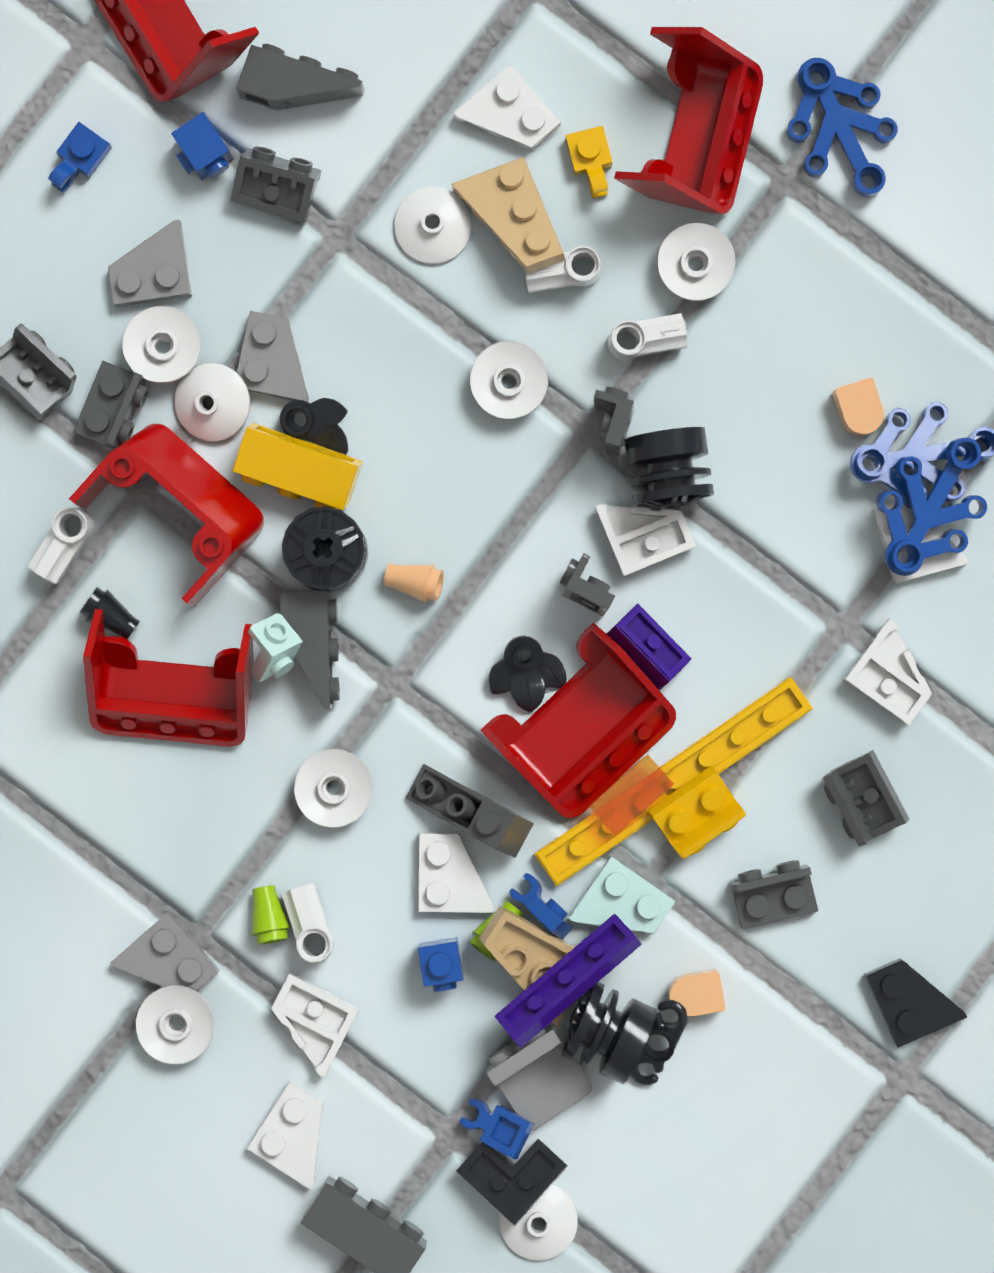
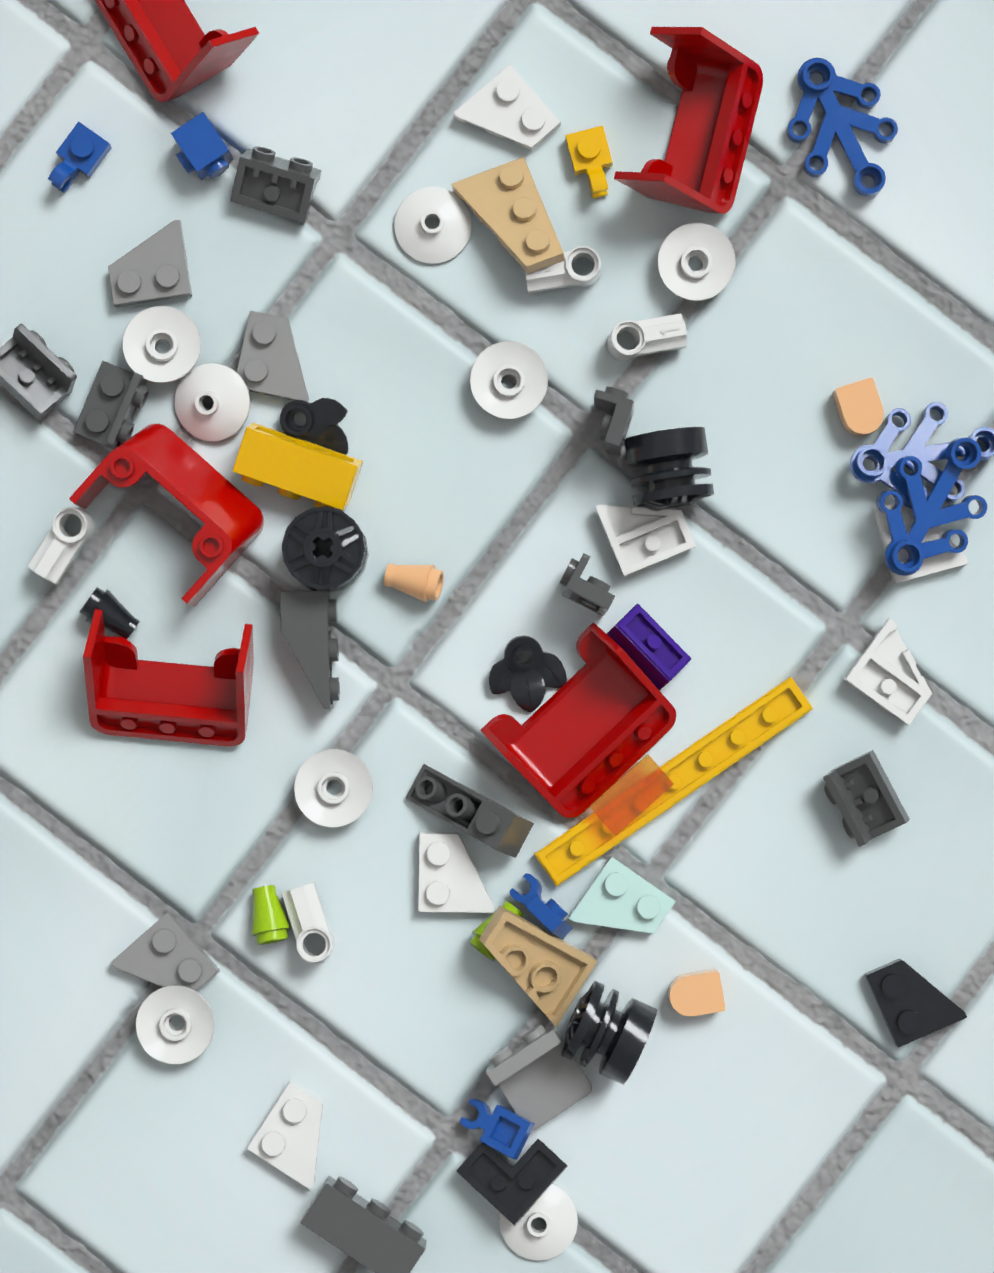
dark grey slope [236,44,365,110] -> none
light aqua bracket [248,613,303,682] -> none
white wing [271,972,360,1077] -> none
blue brick [418,937,464,992] -> none
dark purple plate [494,914,642,1048] -> none
black piece [630,1000,688,1085] -> none
yellow bracket [648,765,746,859] -> none
dark grey bracket [730,860,818,929] -> none

